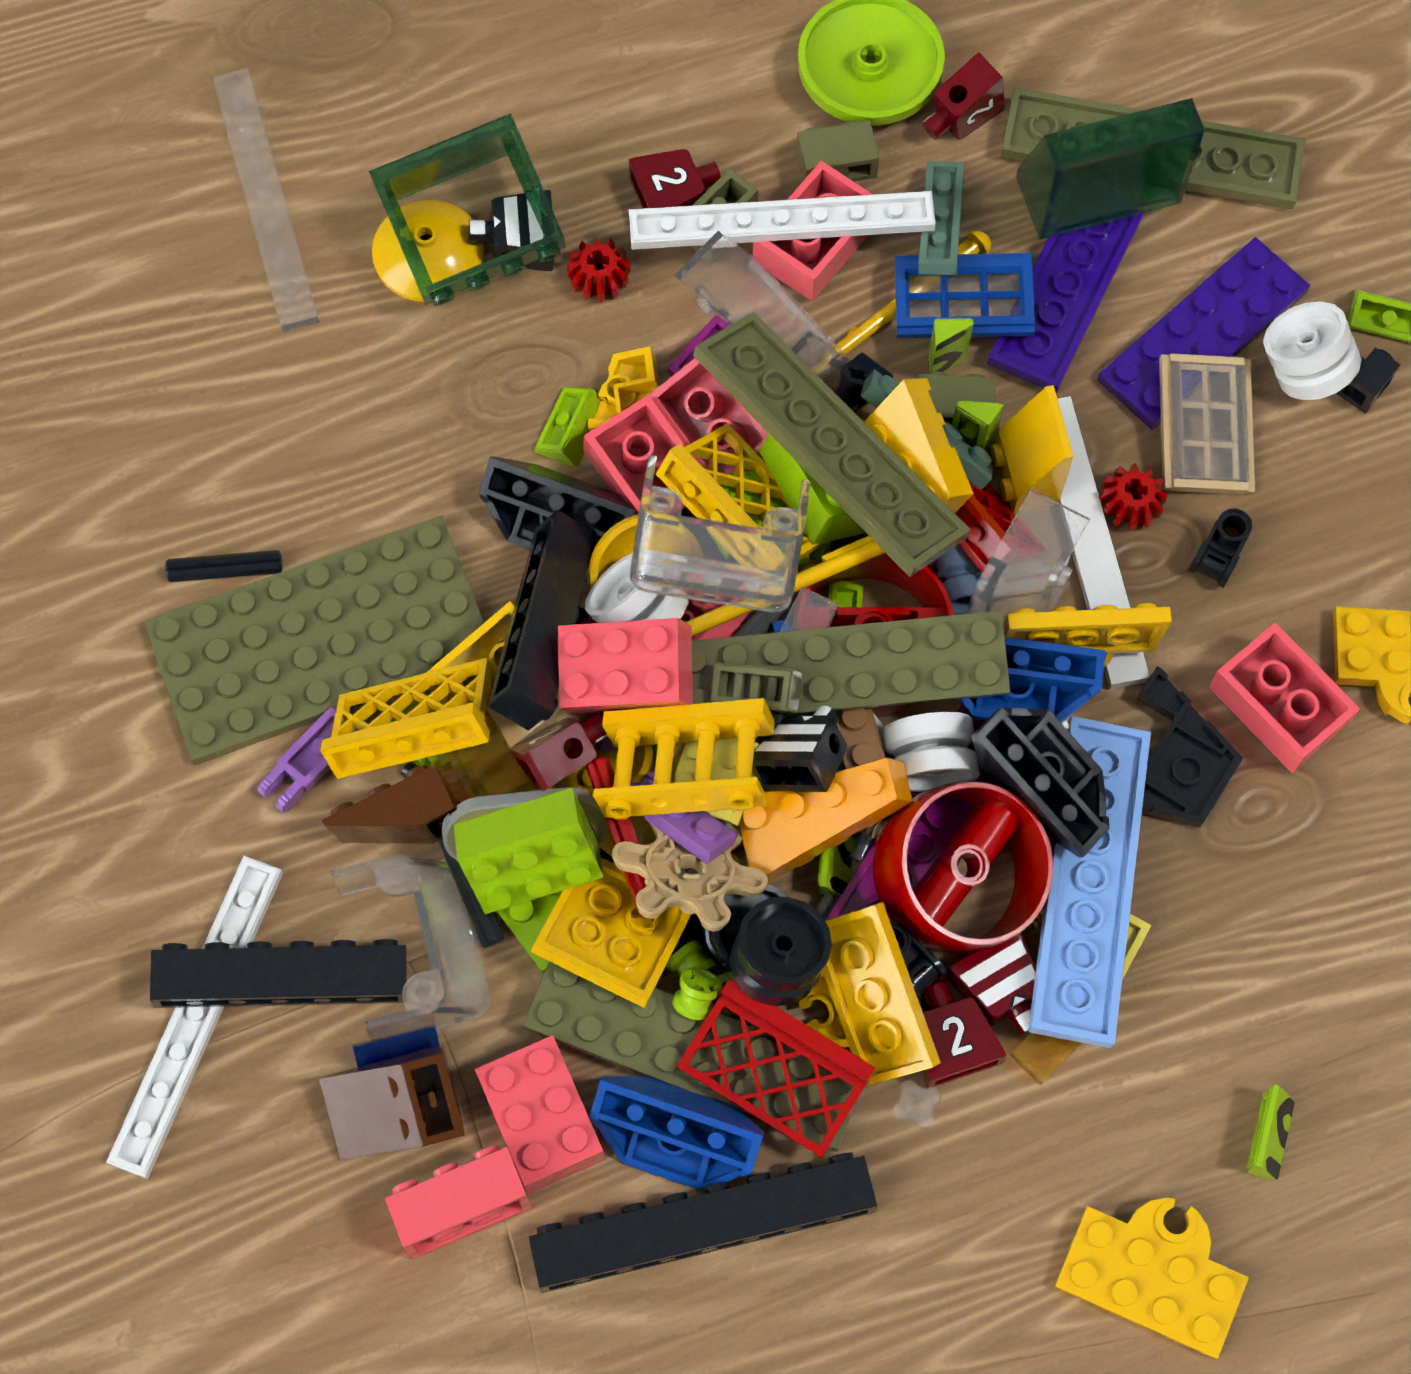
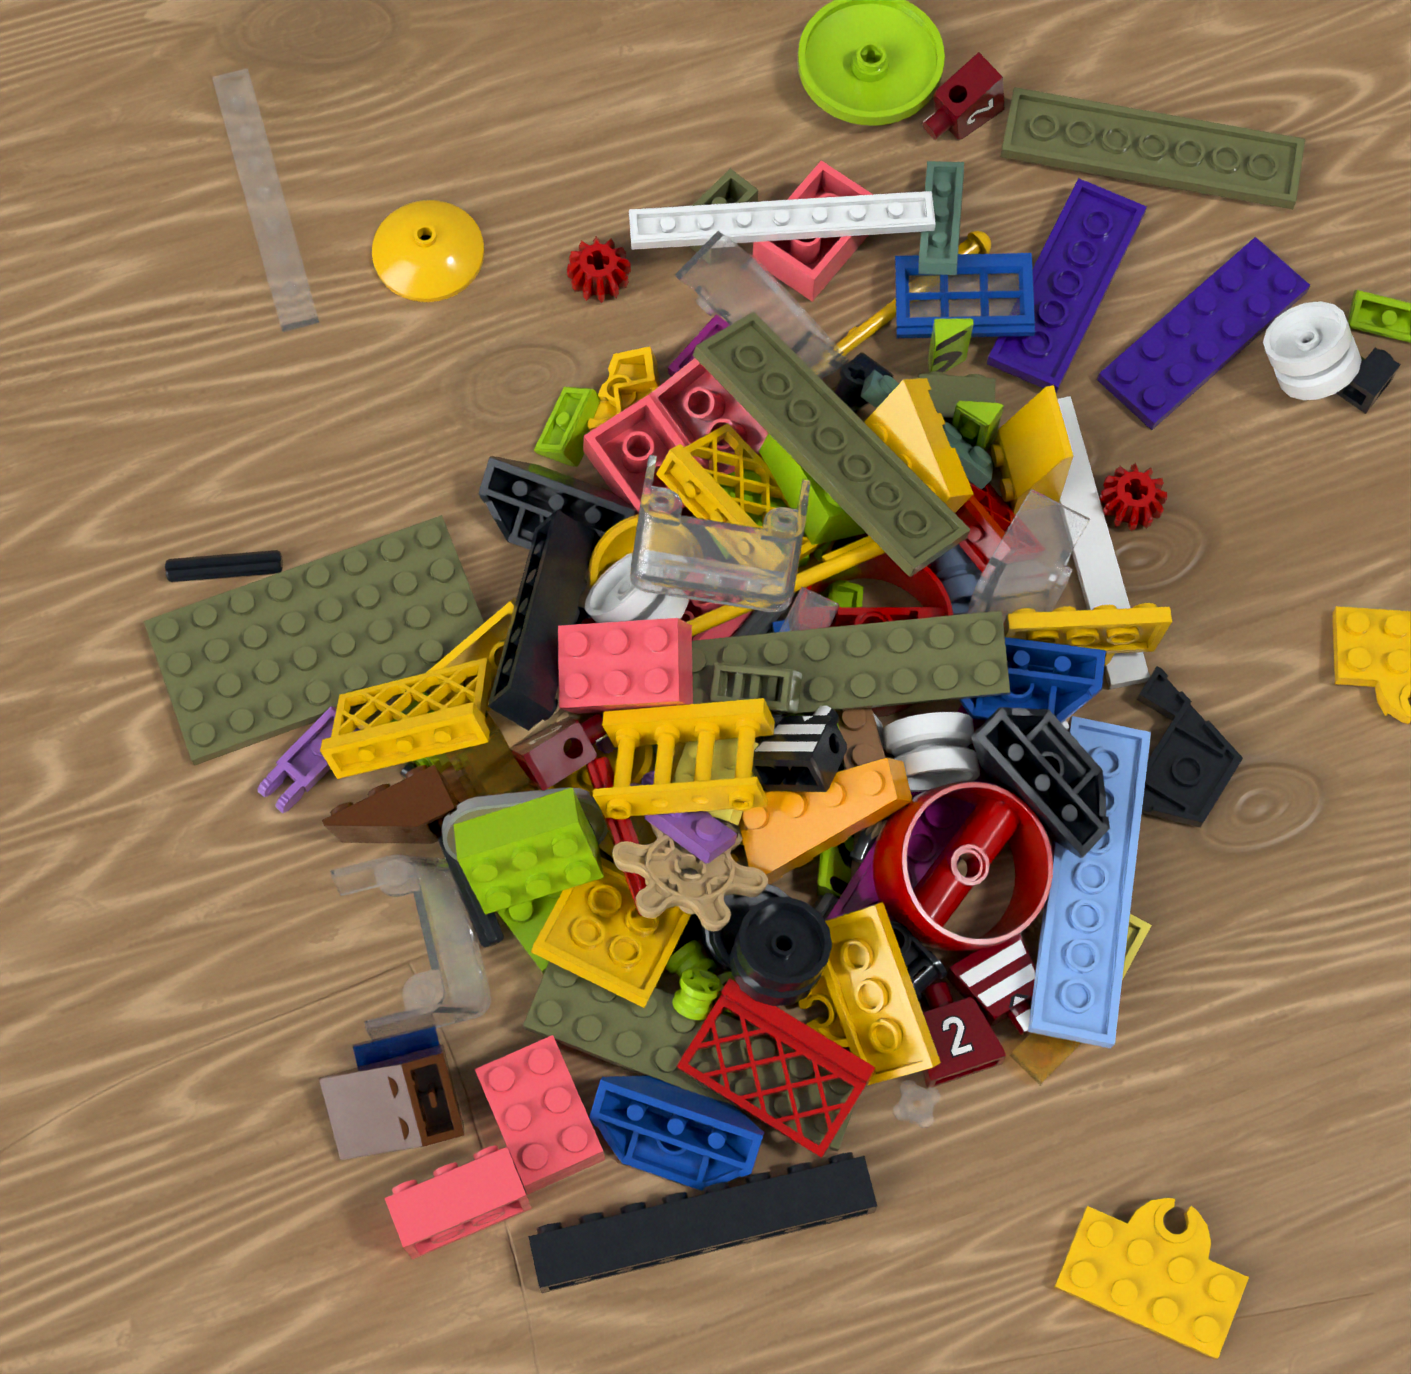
white tile [106,856,283,1179] -> none
black brick [150,939,407,1008] -> none
clear green windscreen [369,113,566,306] -> none
black torso [468,190,556,271] -> none
dark red torso [628,149,721,209] -> none
olive brick [796,120,879,182] -> none
clear green windscreen [1016,98,1205,239] -> none
clear piece [1159,354,1255,495] -> none
black piece [1188,508,1253,588] -> none
coral brick [1208,623,1360,774] -> none
lime slope [1246,1084,1294,1181] -> none

